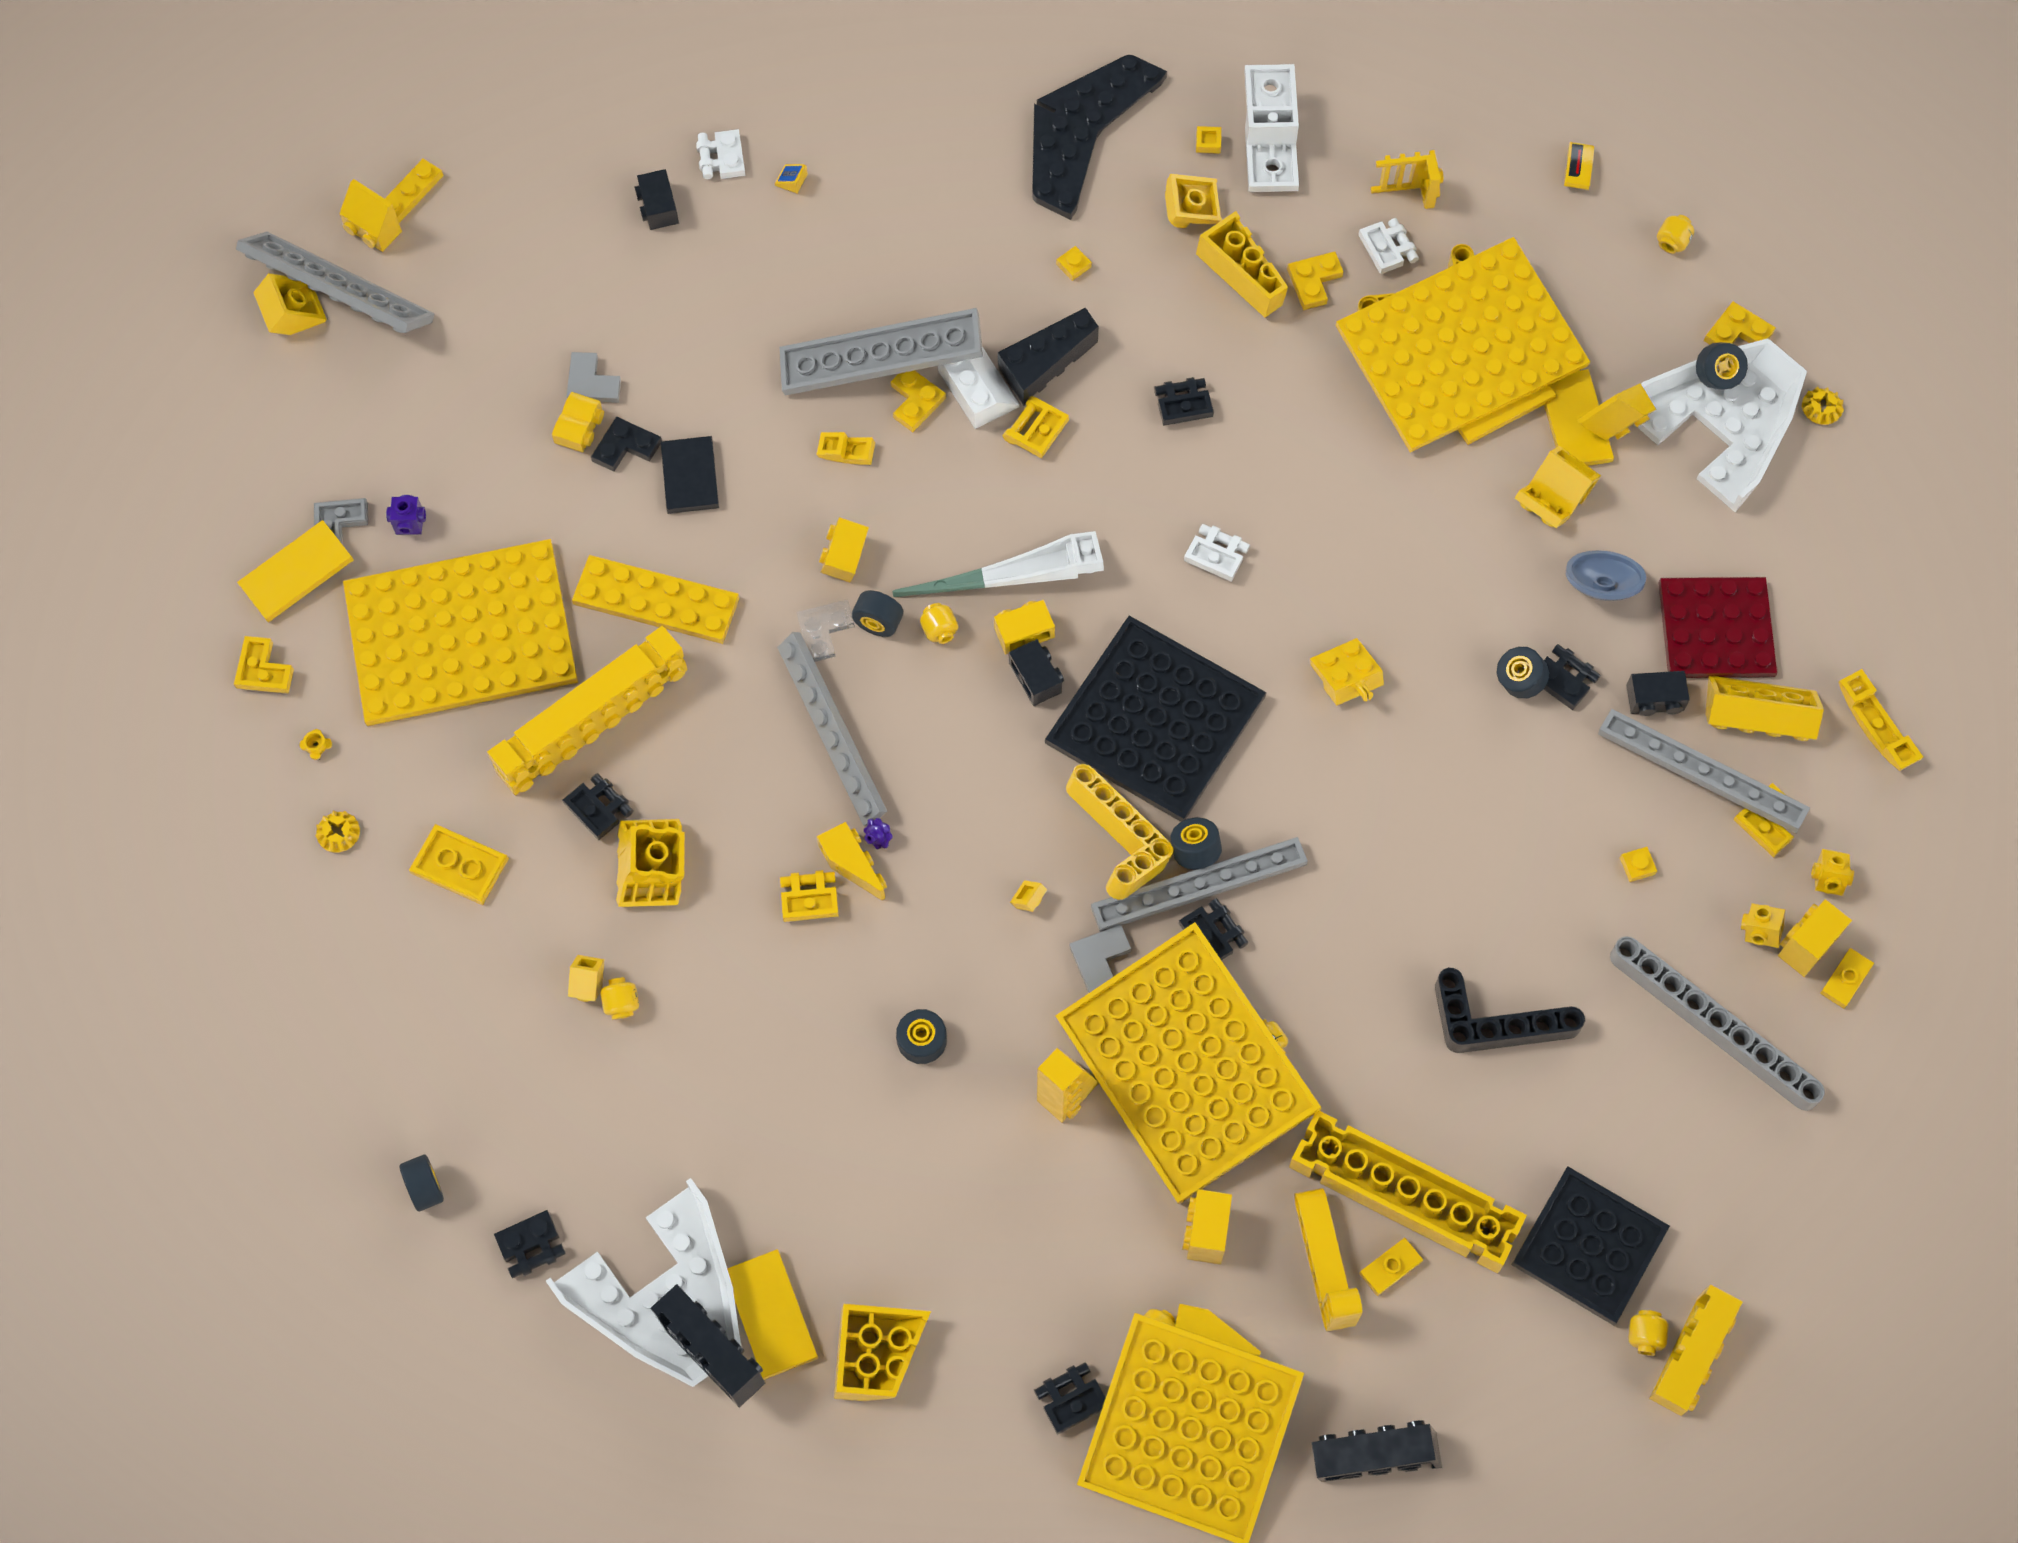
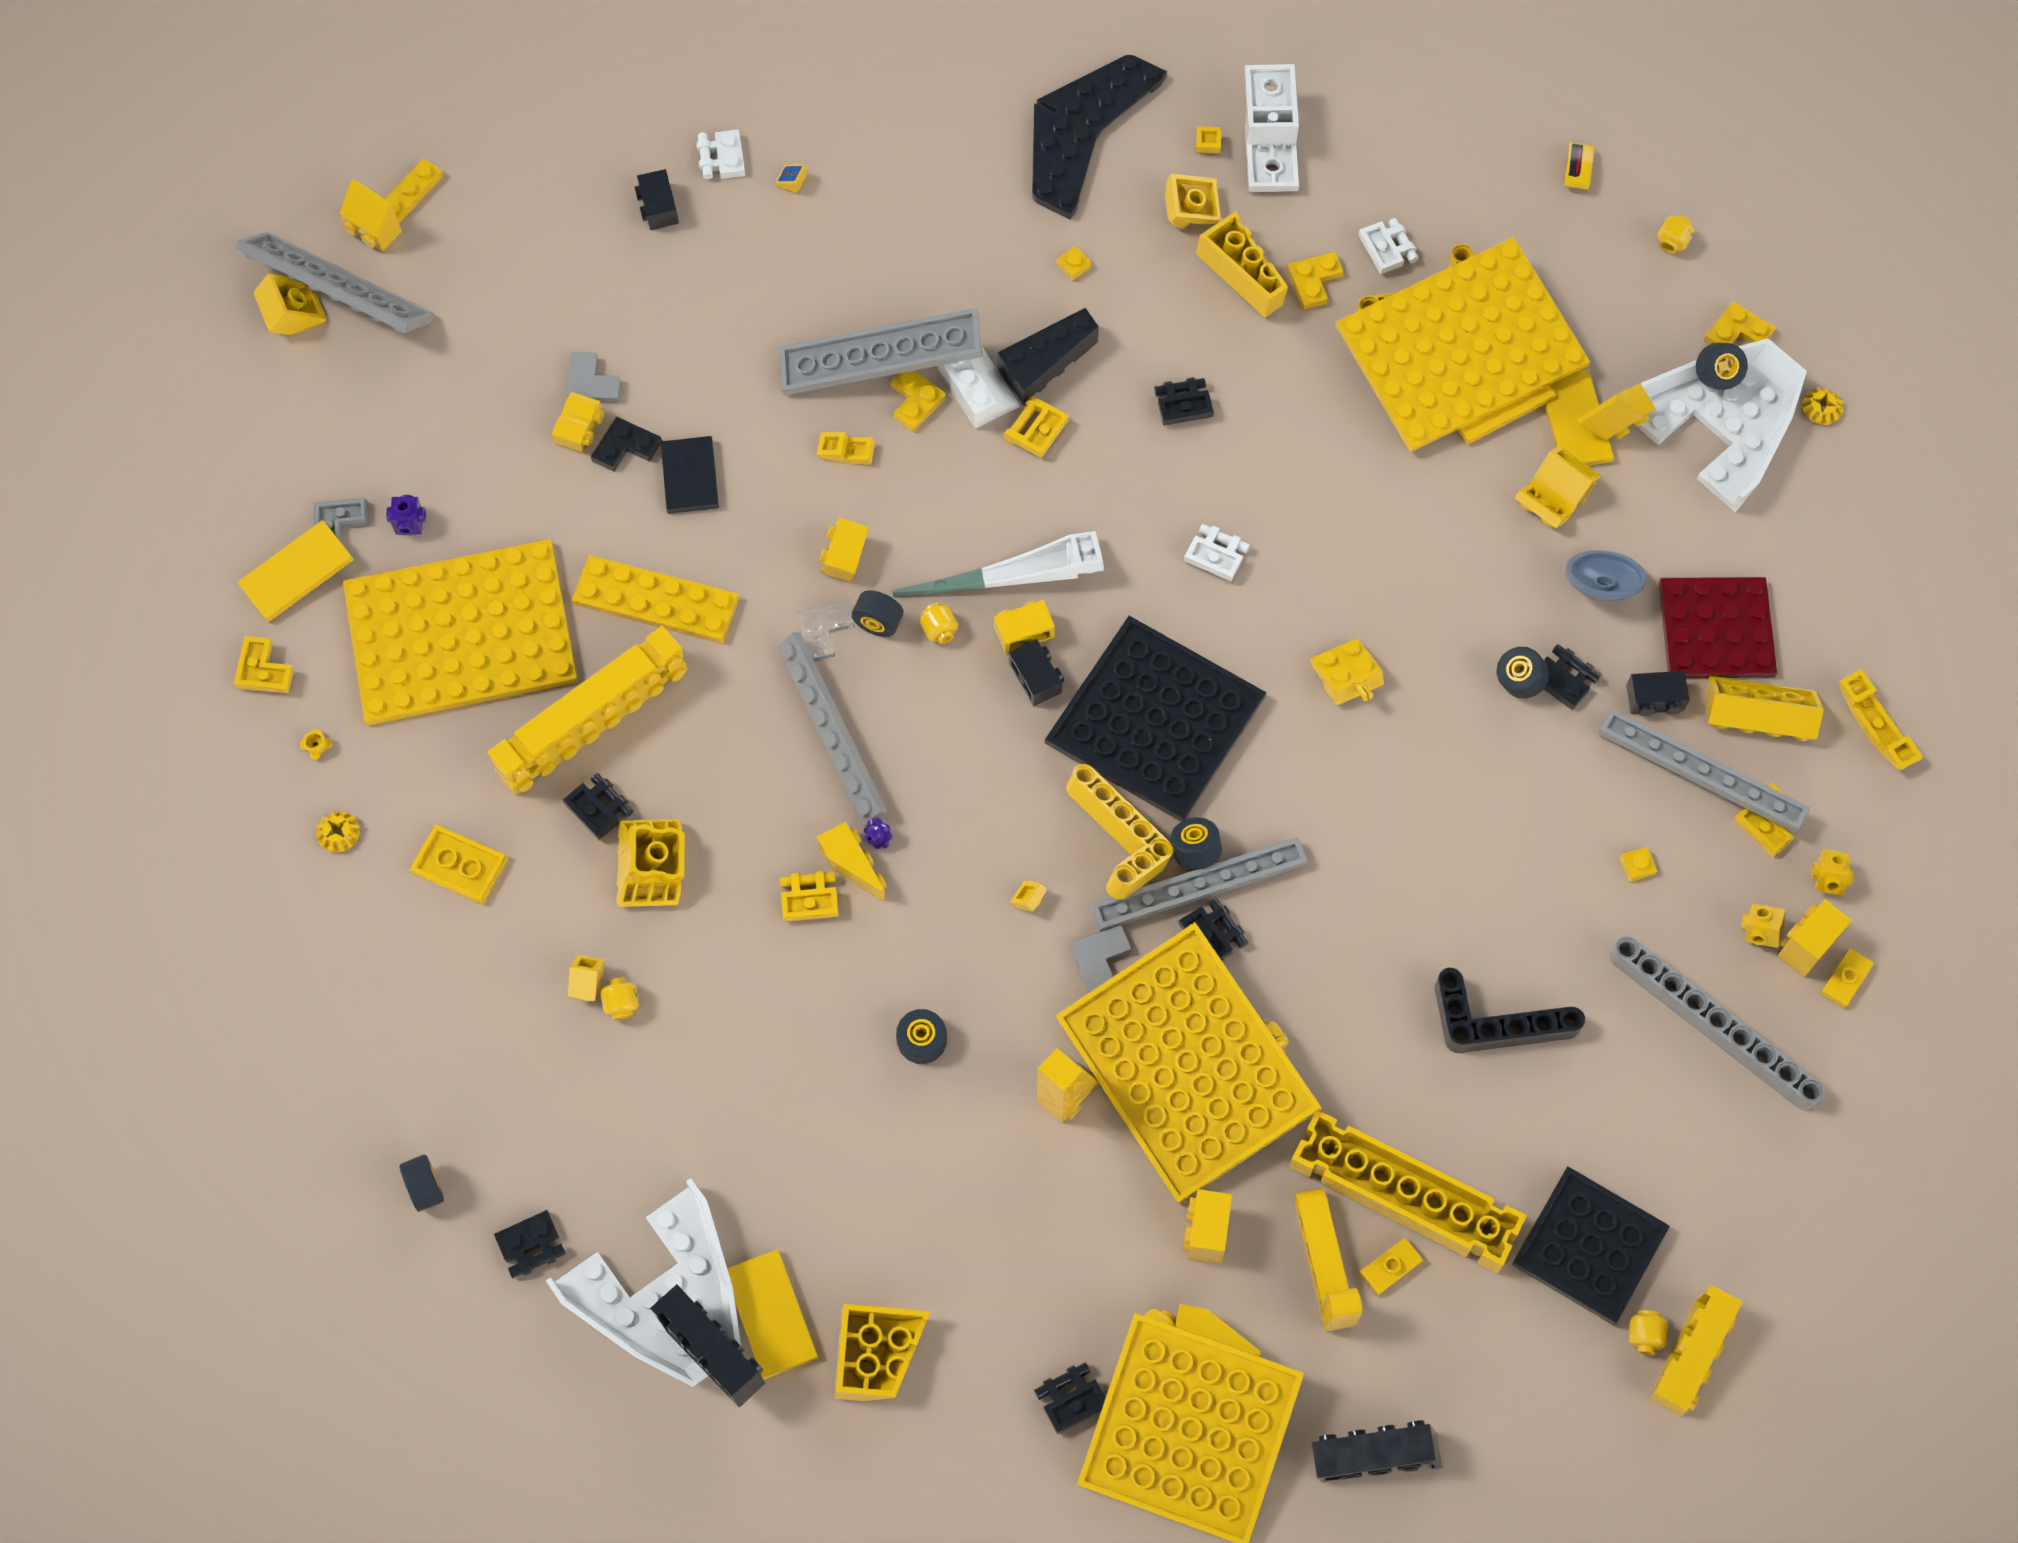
yellow plate [1370,150,1444,209] -> none

